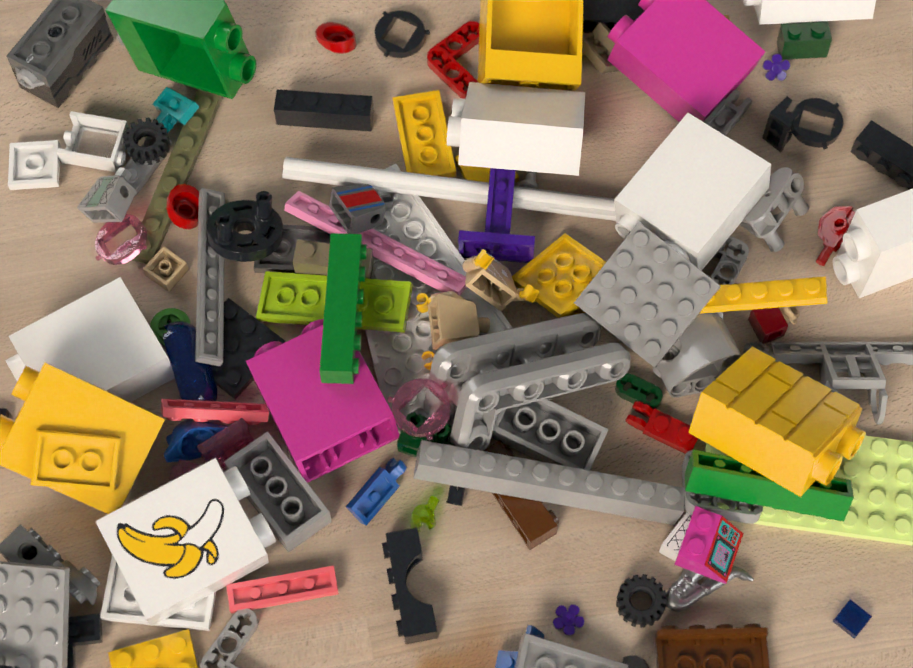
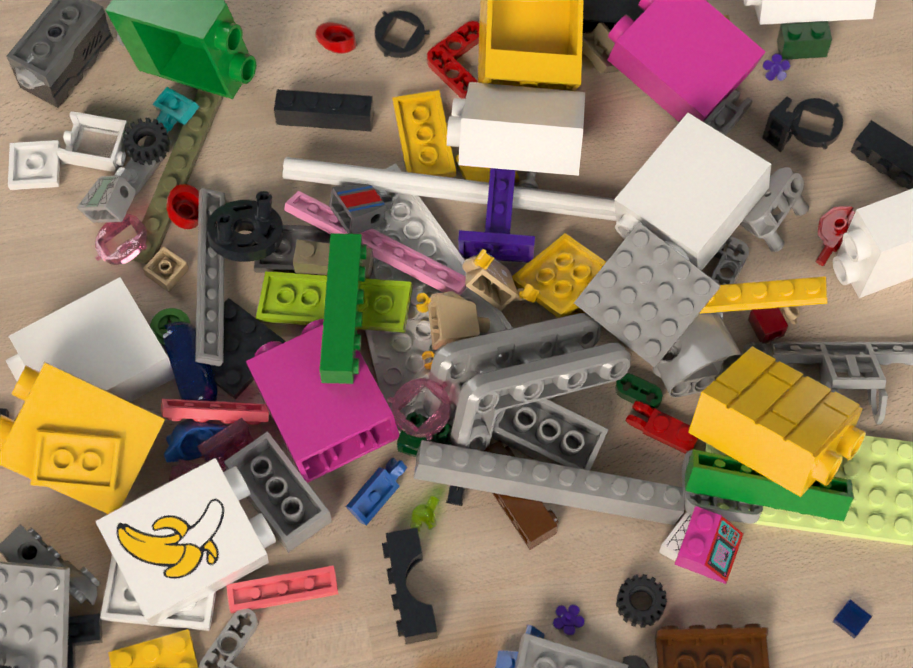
flat silver piece [666,566,754,612] -> none

